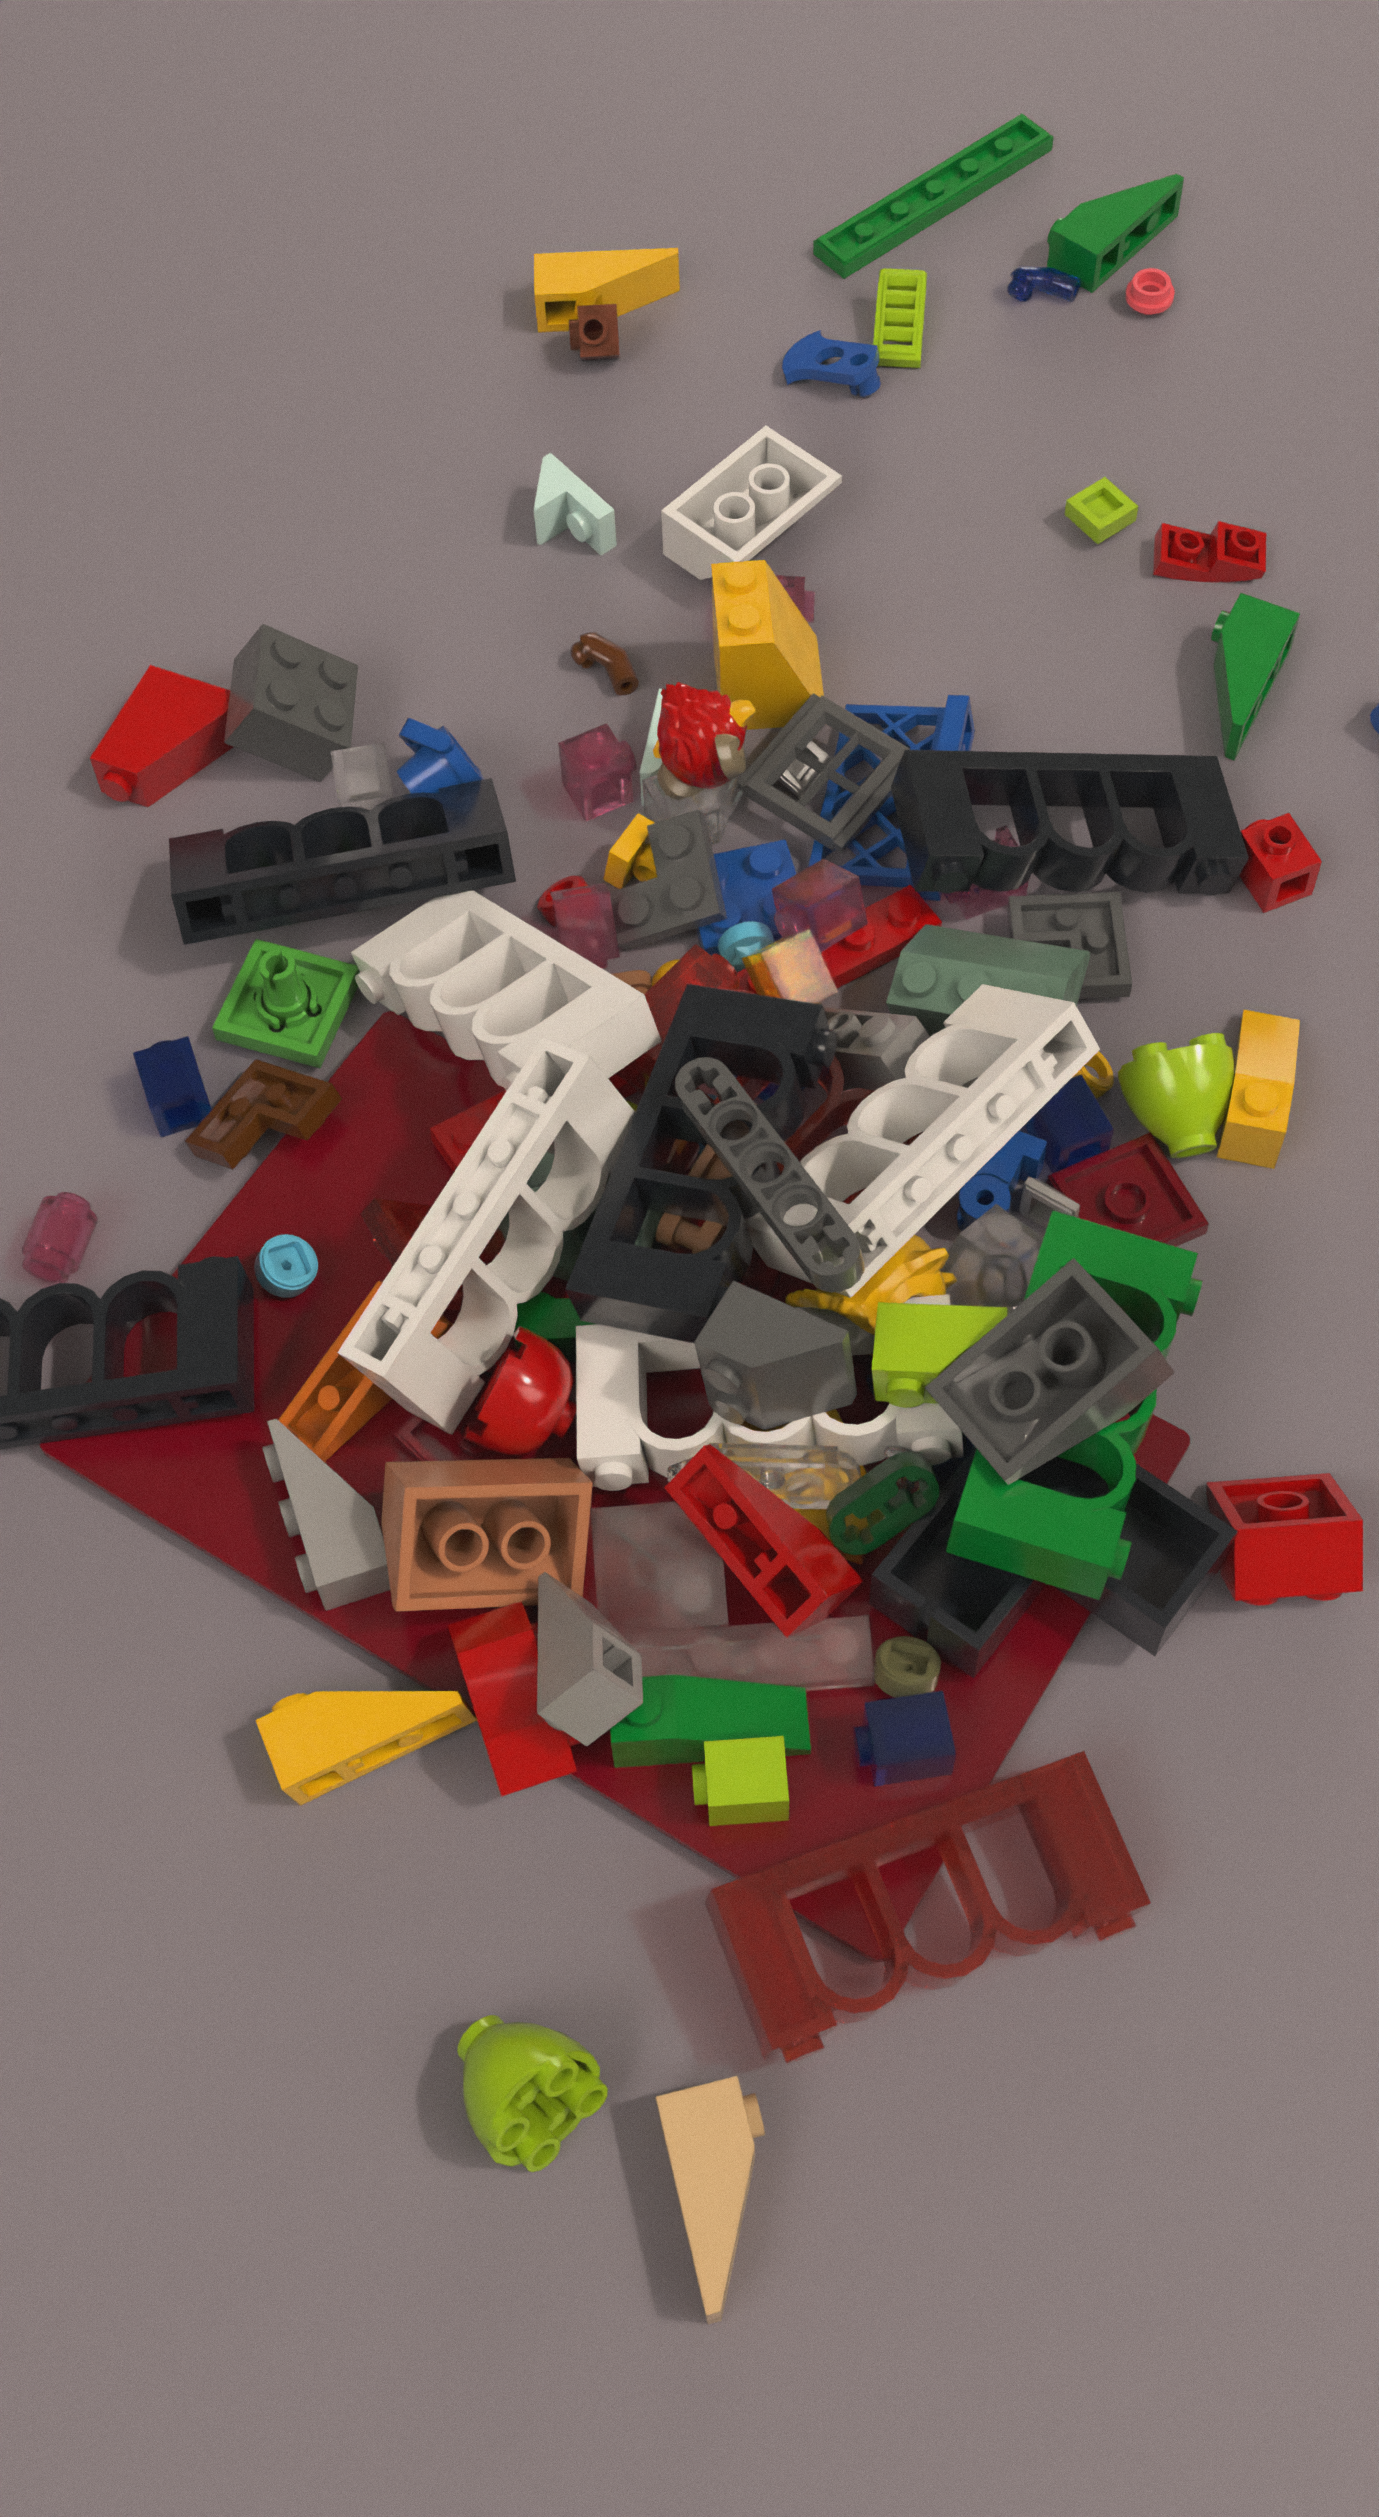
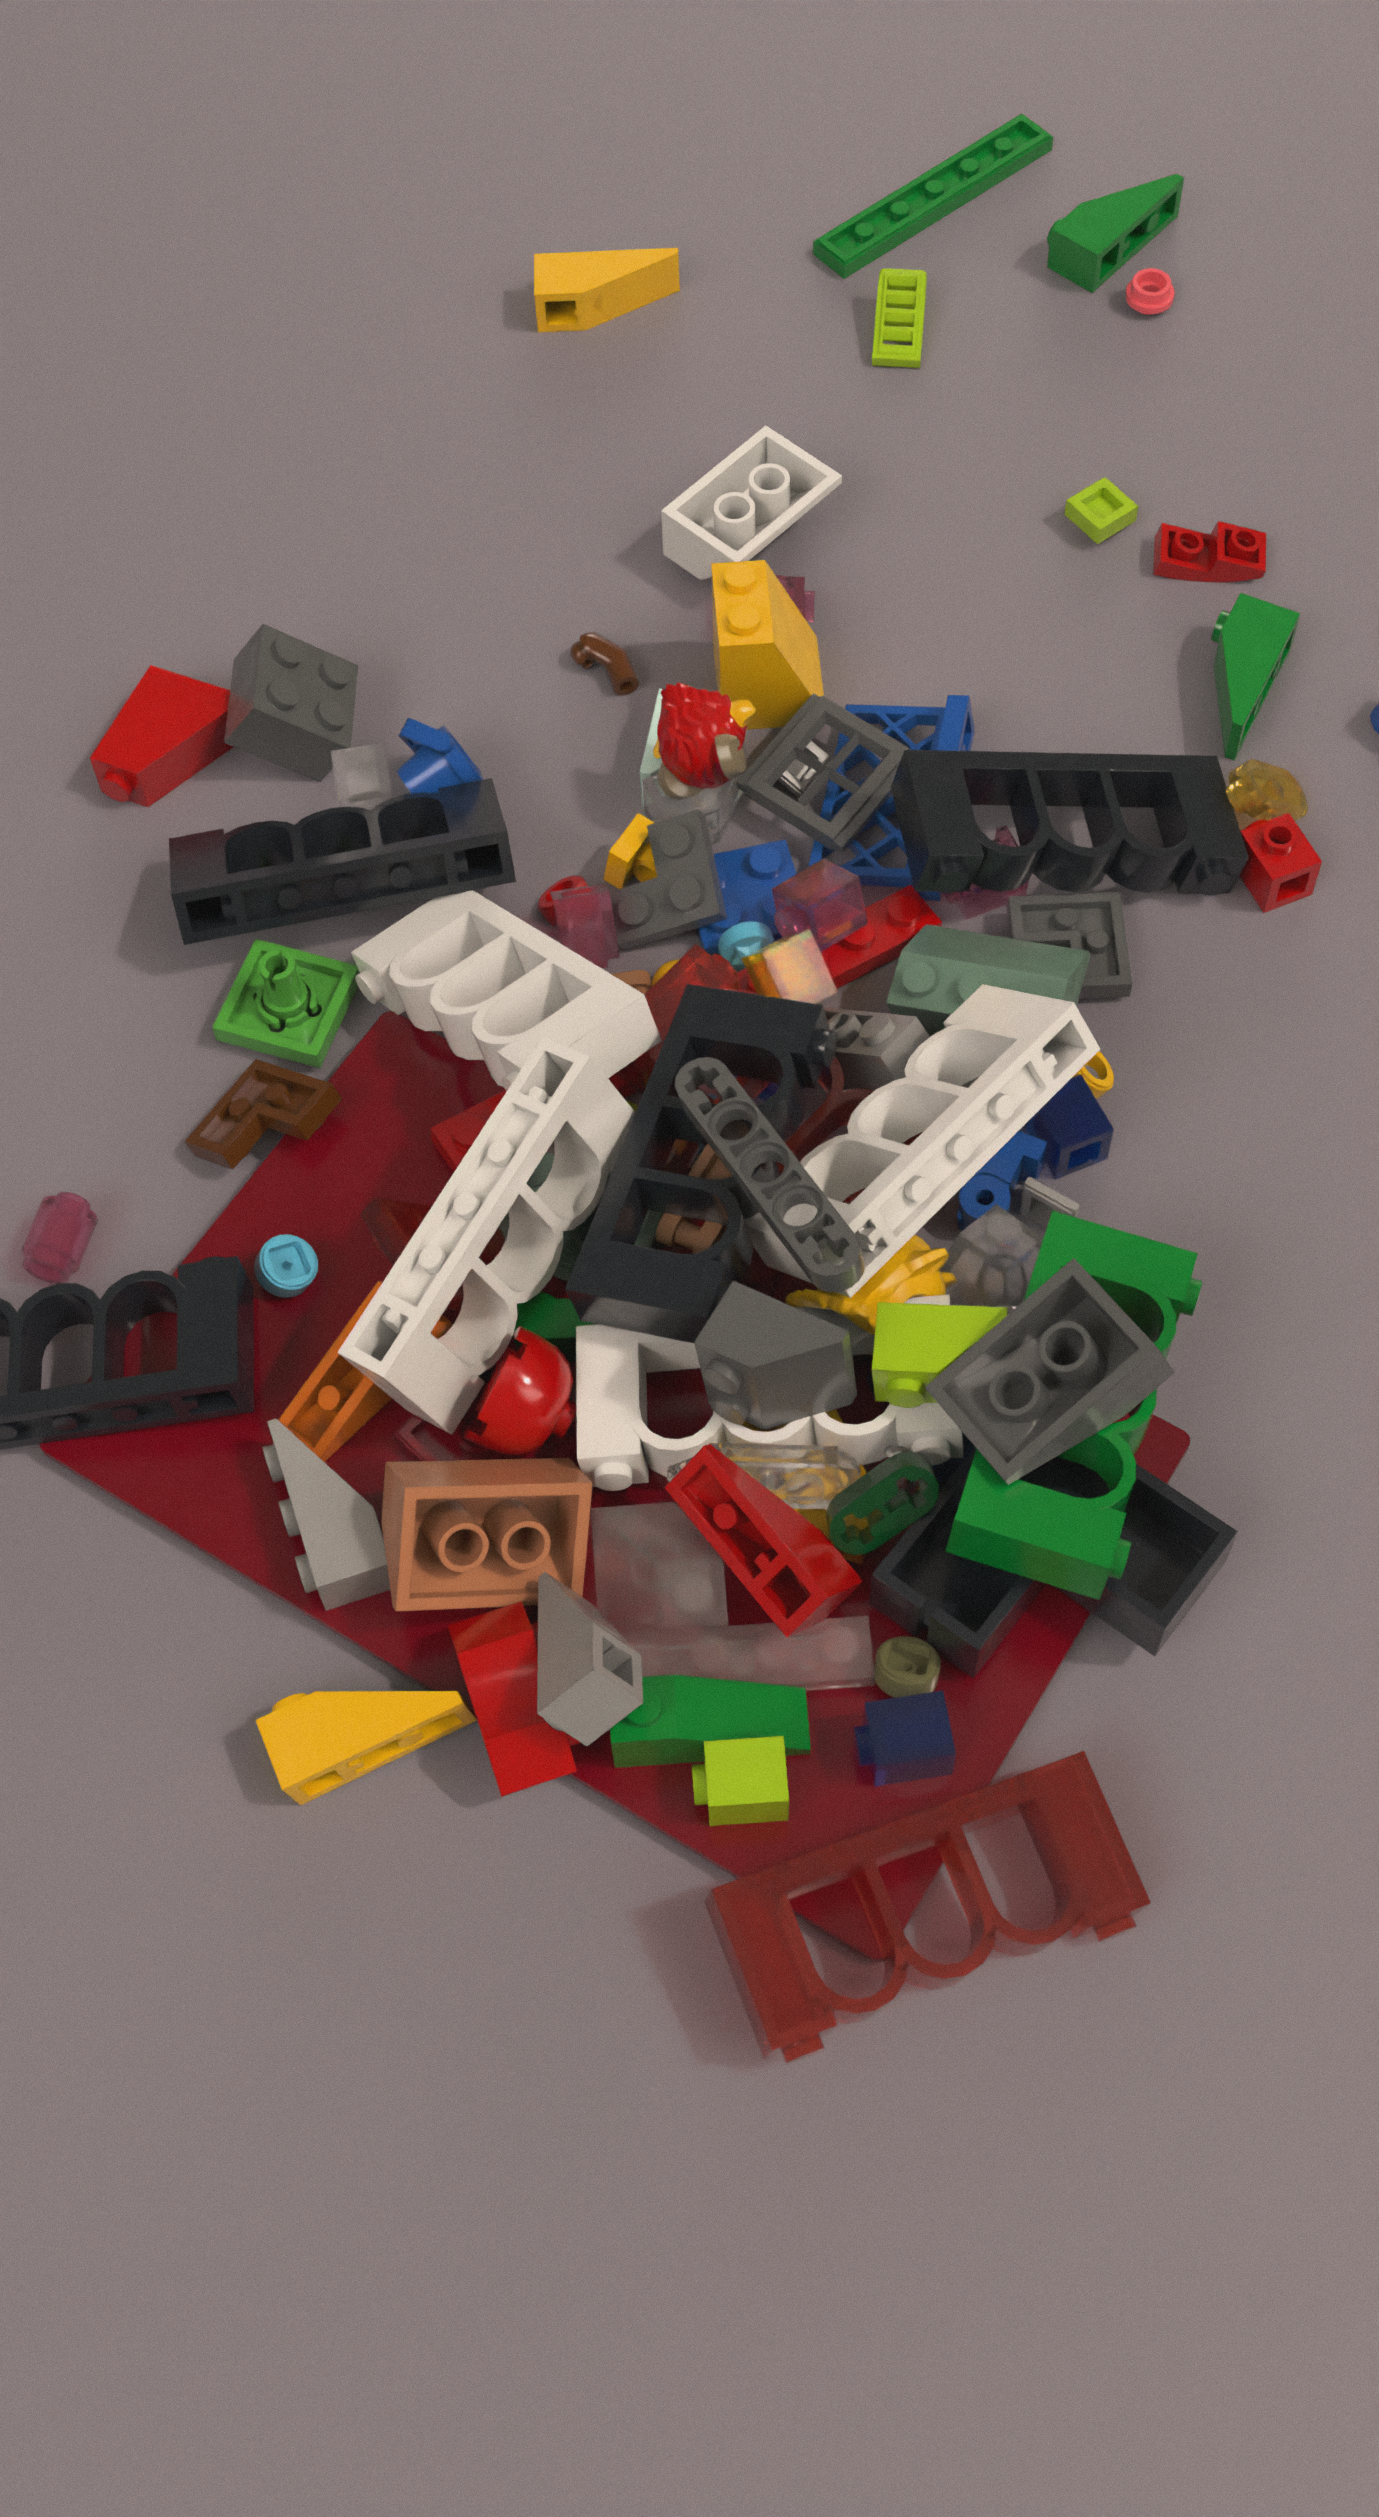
clear blue brick [133,1036,212,1138] -> none
lime piece [457,2015,608,2172] -> none
light aqua slope [534,453,617,555] -> none
clear pink brick [558,723,637,822] -> none
copper plate [569,304,620,360] -> none
tan slope [656,2076,765,2324] -> none
blue piece [782,330,881,396] -> none
clear blue arm [1007,265,1081,302] -> none
dark red tile [1046,1132,1209,1247] -> none
lime piece [1118,1033,1234,1158] -> none
red slope [1206,1473,1363,1605] -> none
yellow slope [1216,1009,1300,1169] -> none
none -> clear yellow plate [1226,759,1308,821]

